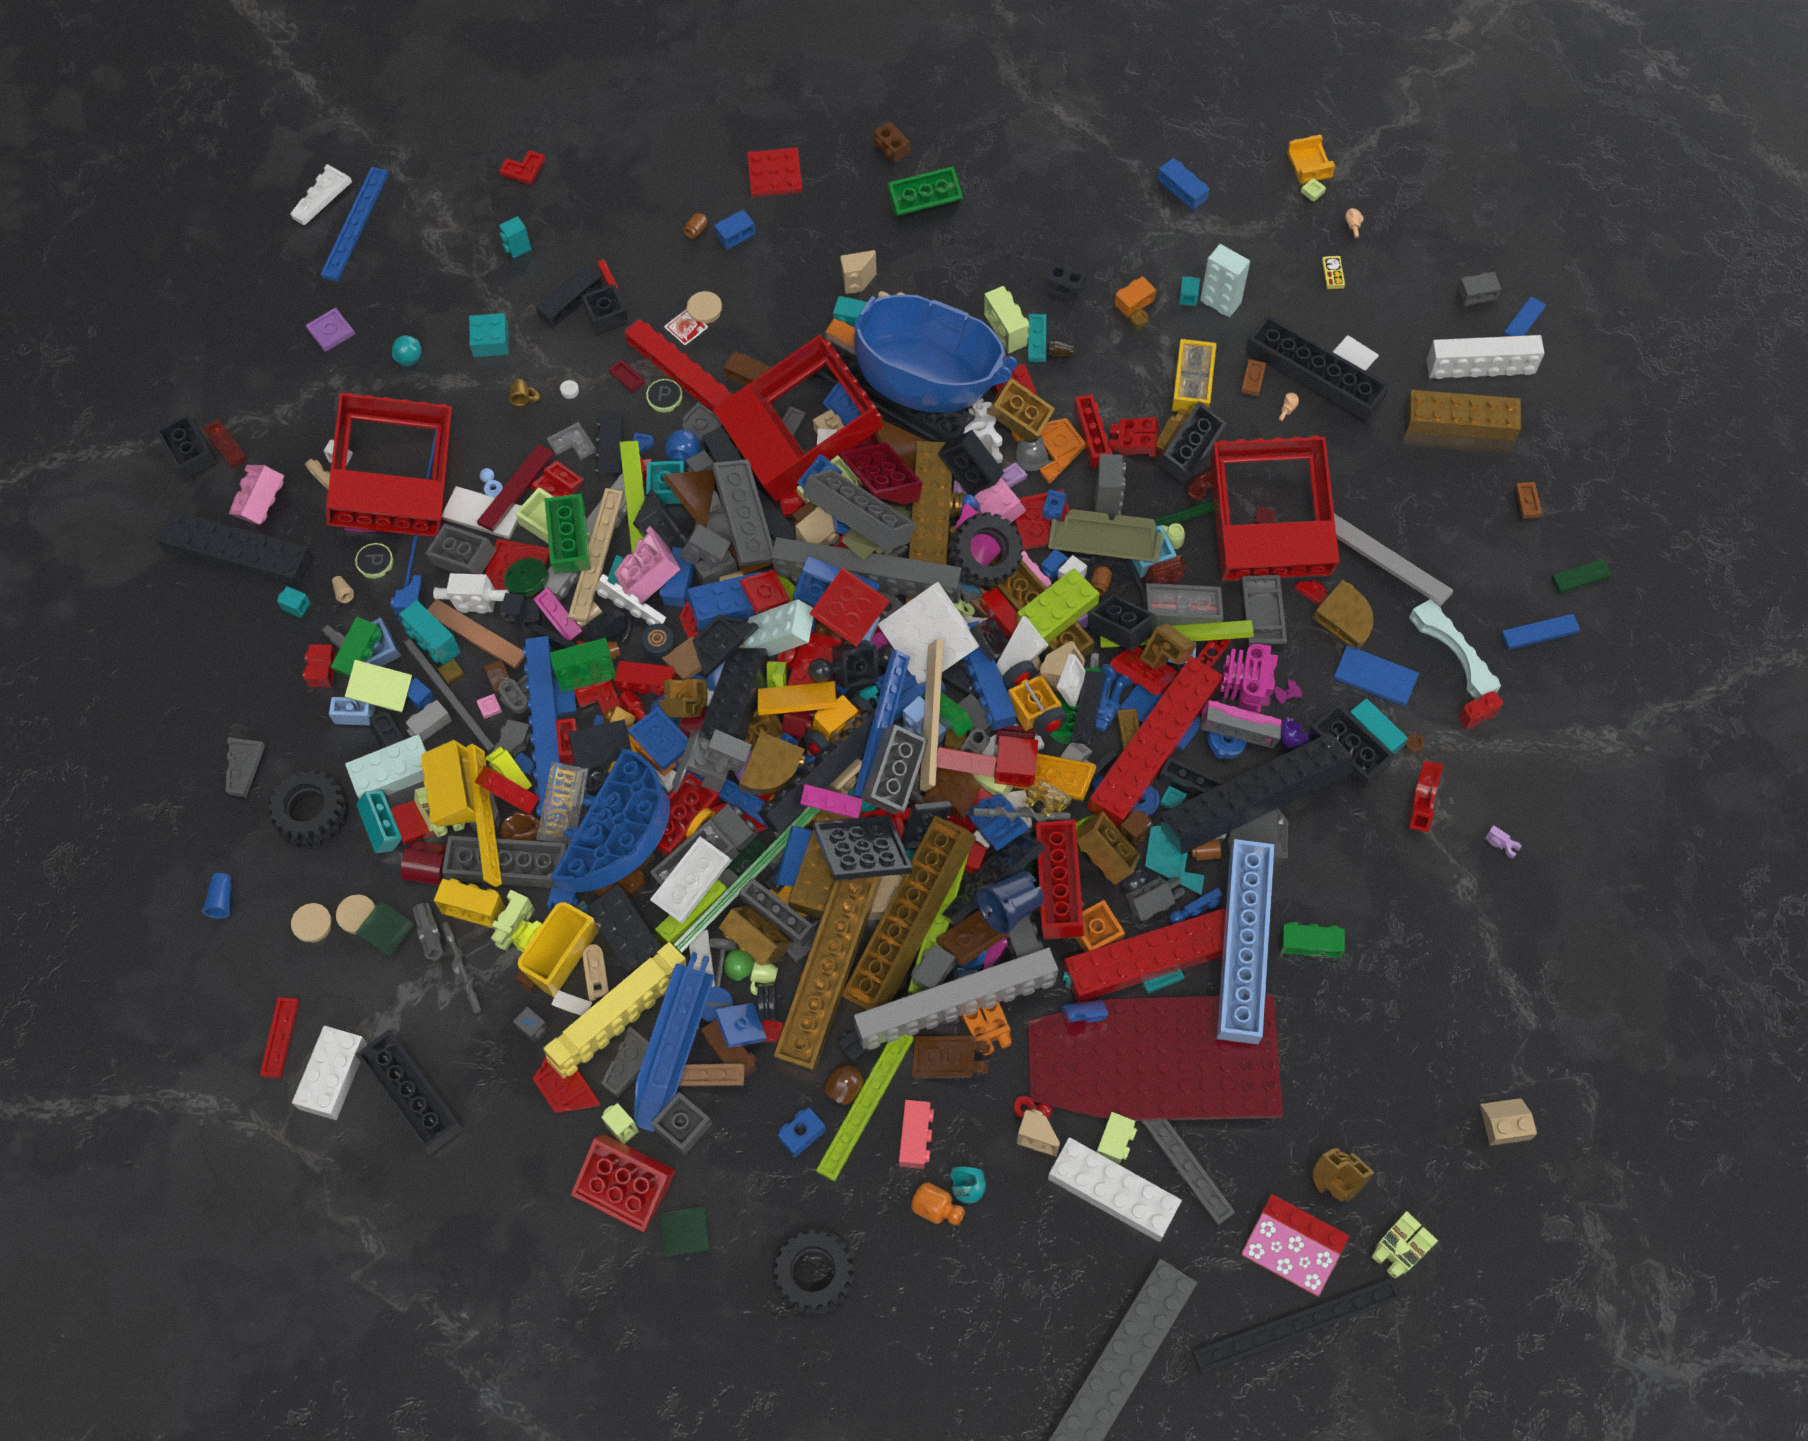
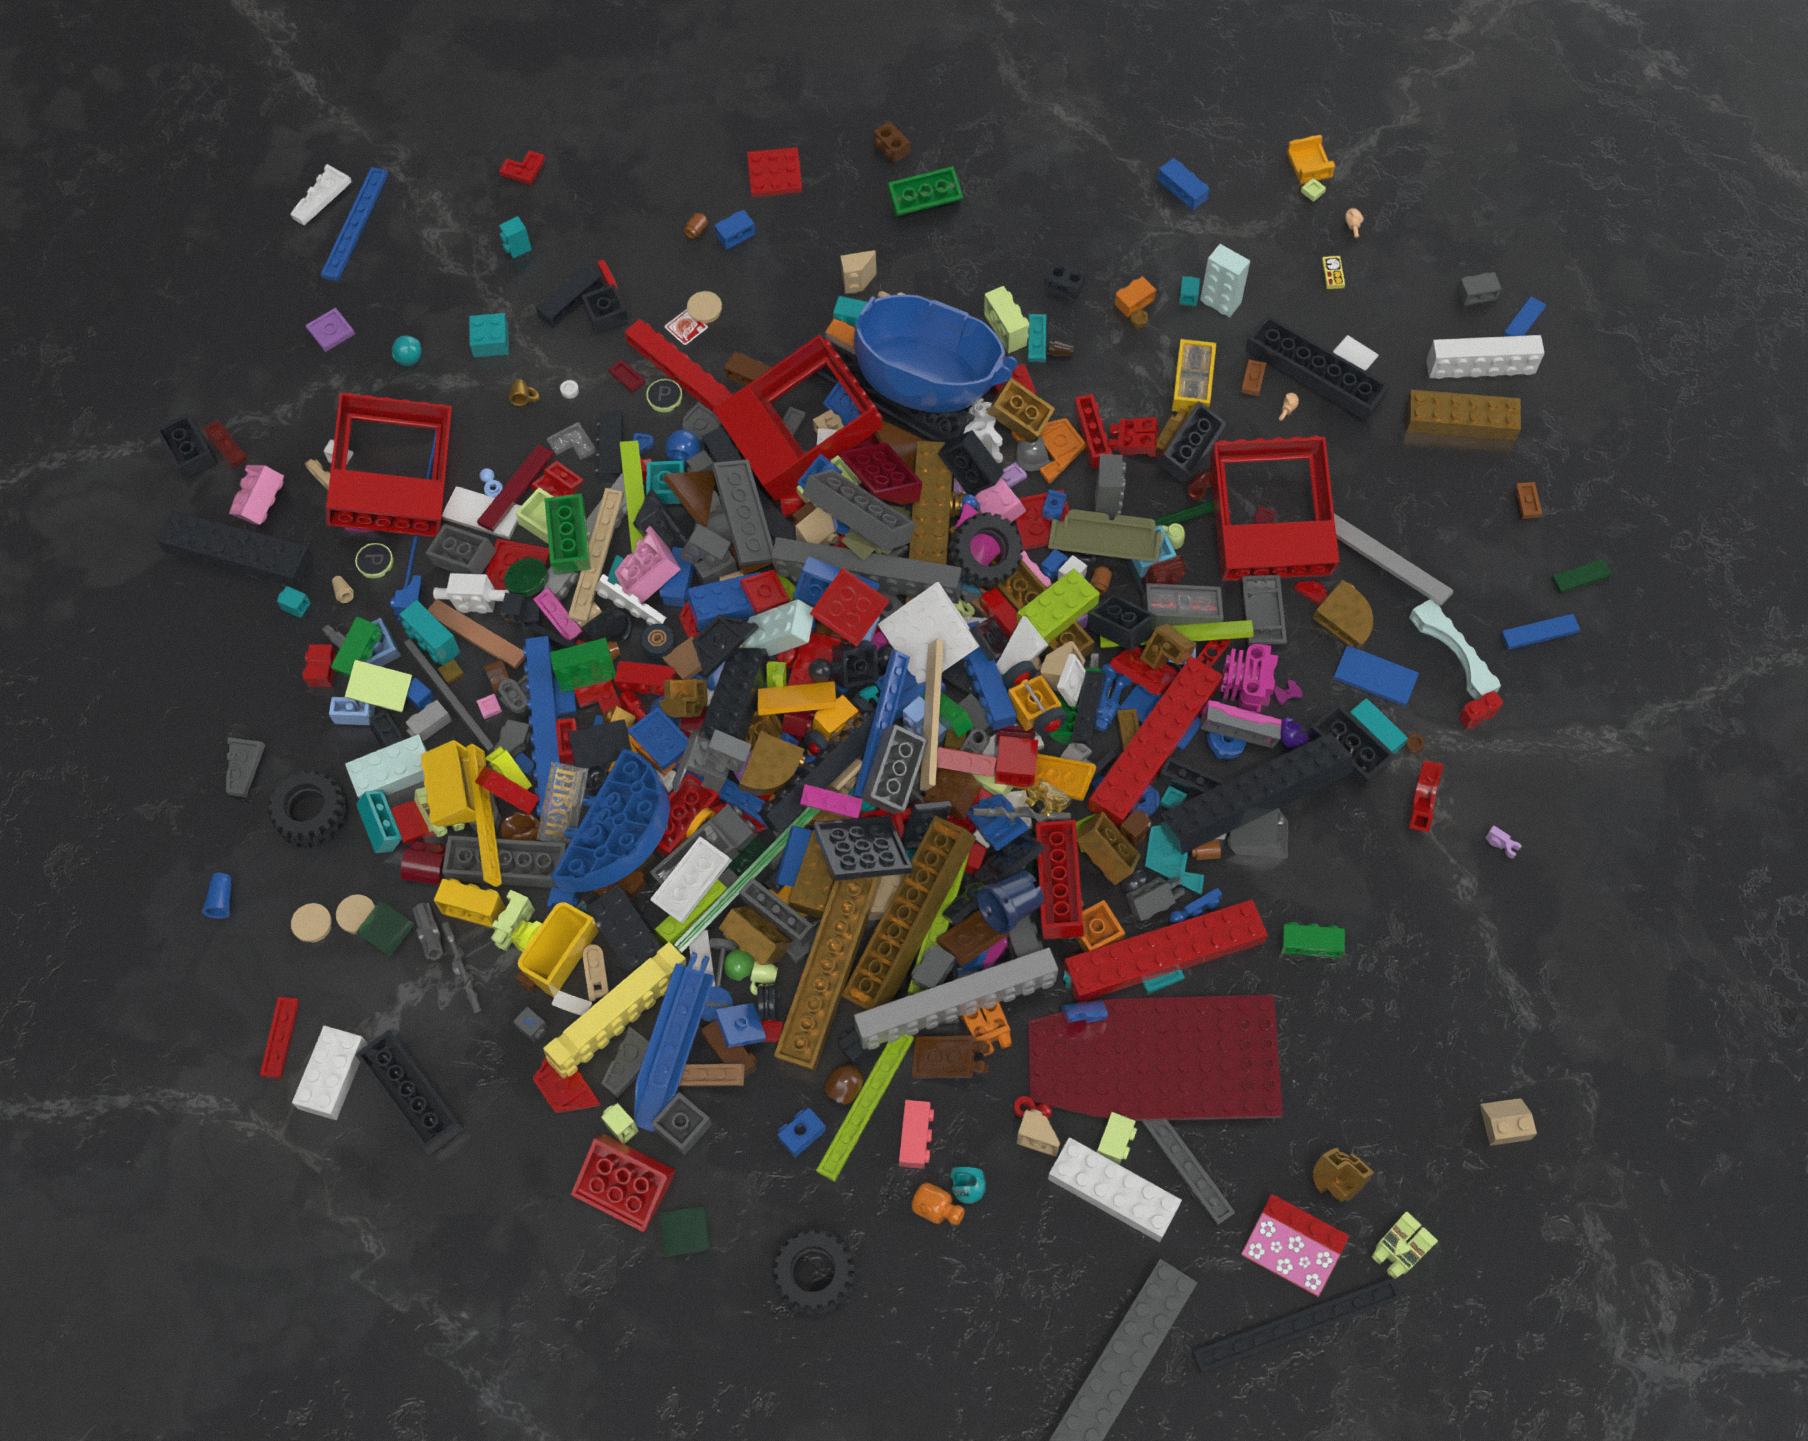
light blue brick [1217,839,1274,1044] -> none

